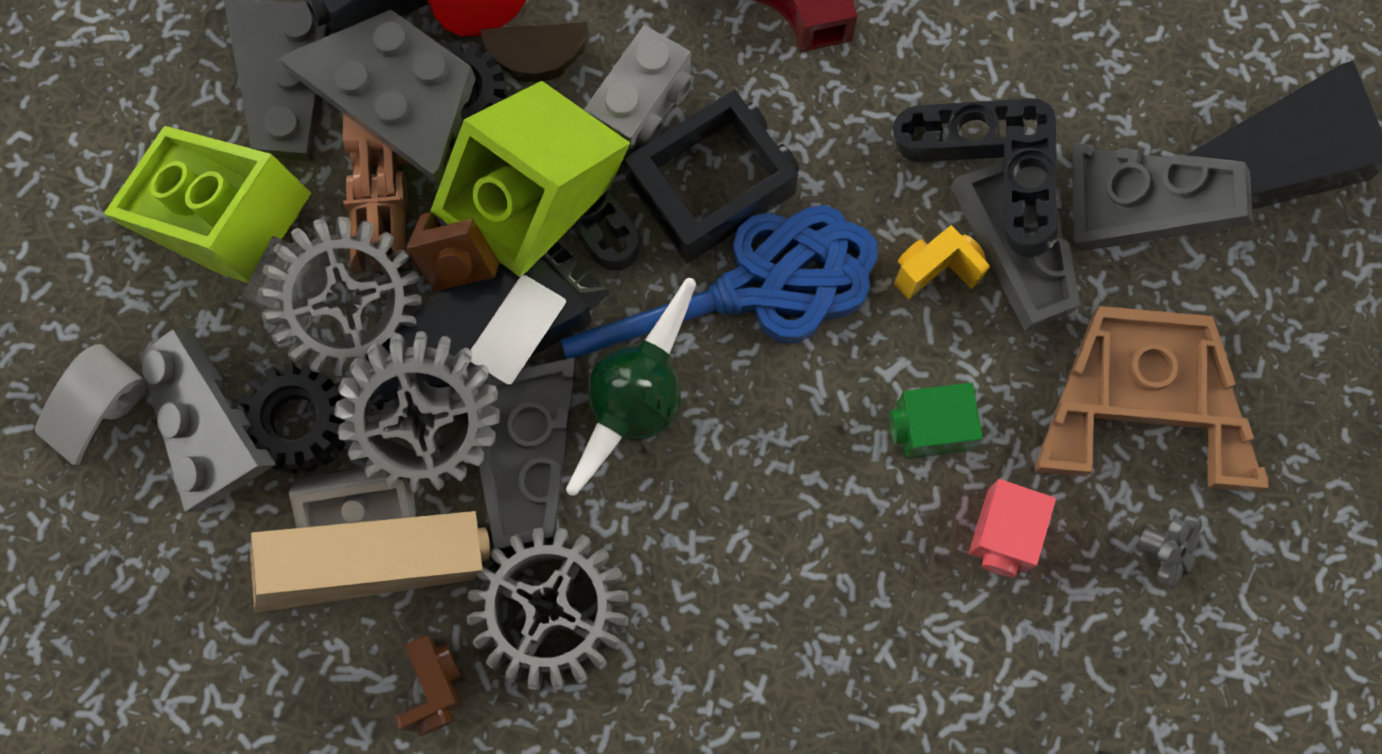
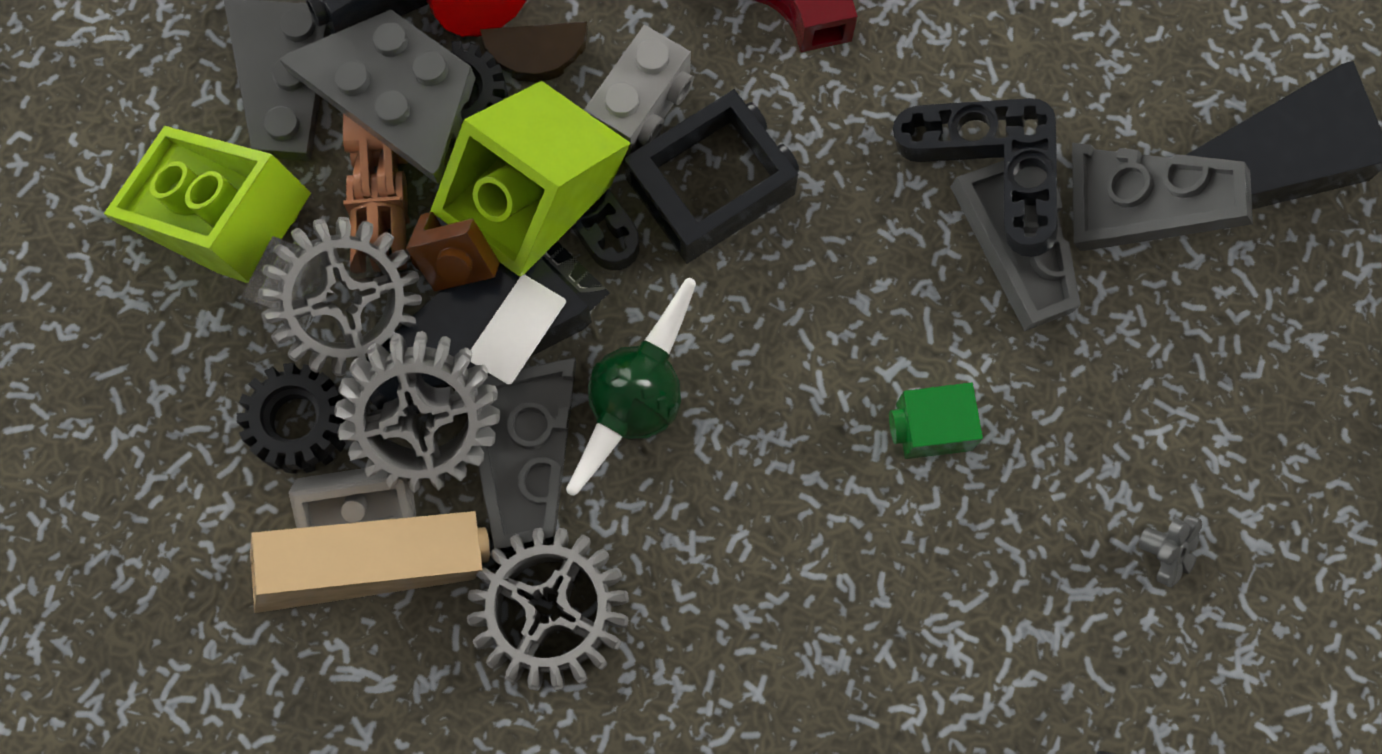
light grey panel [35,344,147,465] -> none
wing [139,329,276,512] -> none
reddish brown bracket [394,635,464,737] -> none
blue piece [560,205,878,359] -> none
yellow bracket [894,225,989,300] -> none
coral brick [968,479,1056,577] -> none
medium nougat wing [1035,306,1269,493] -> none

